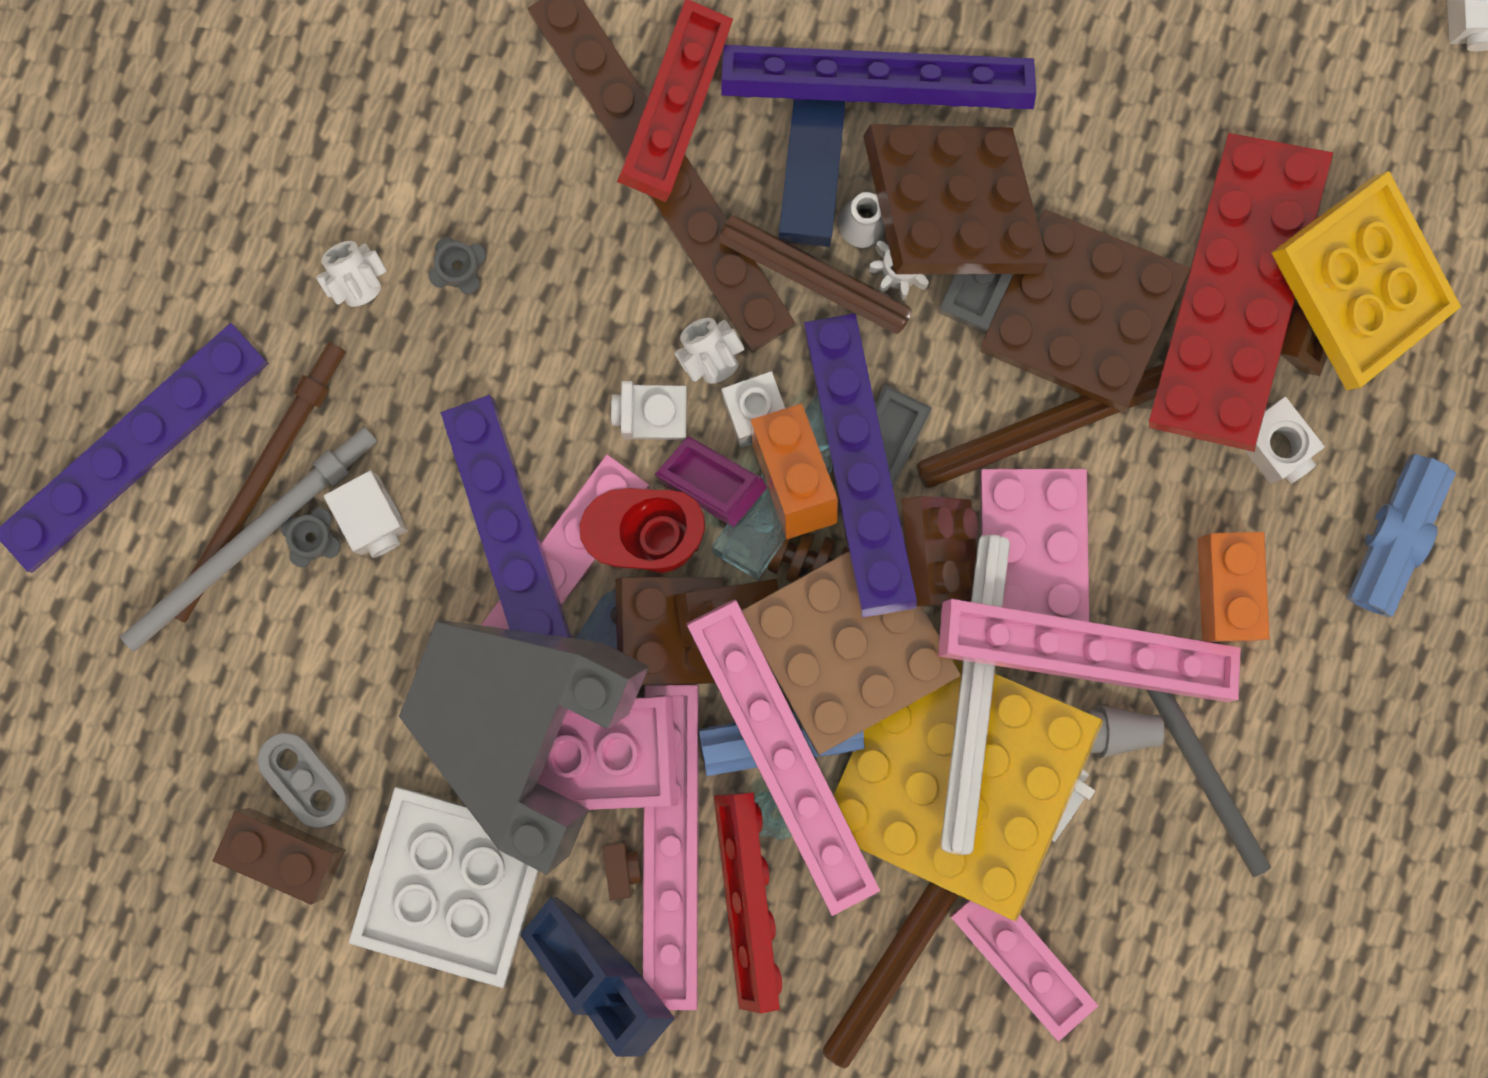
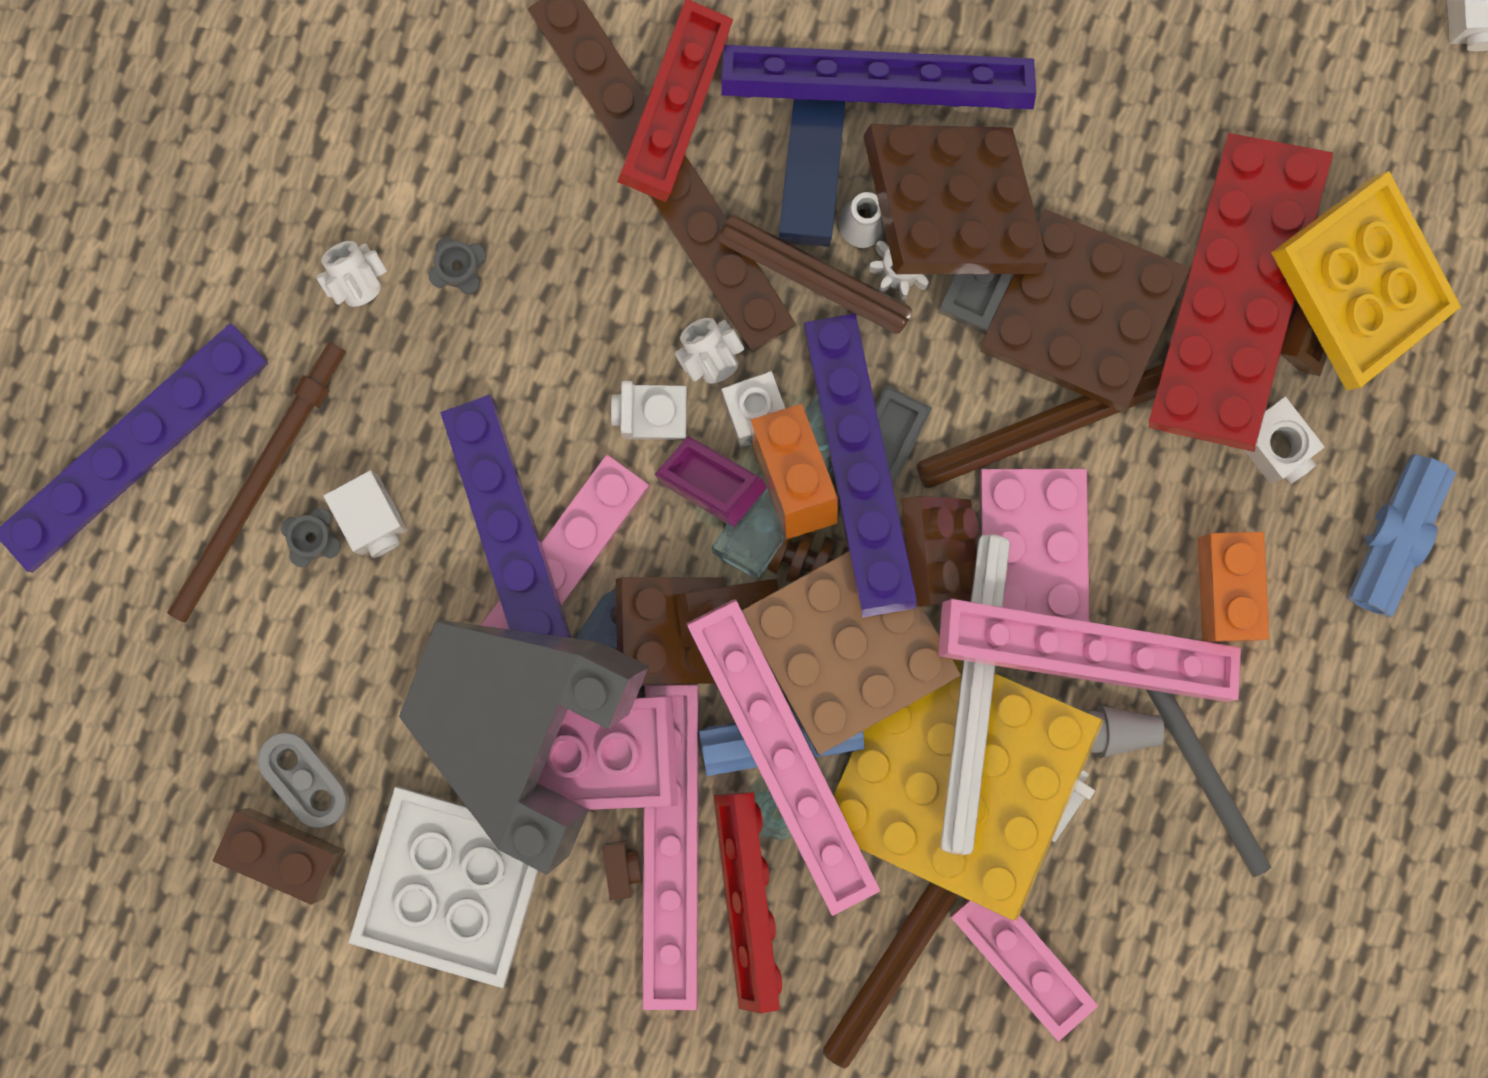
light grey bar [120,426,378,652] -> none
dark blue slope [520,897,675,1057] -> none
red piece [579,488,705,573] -> none

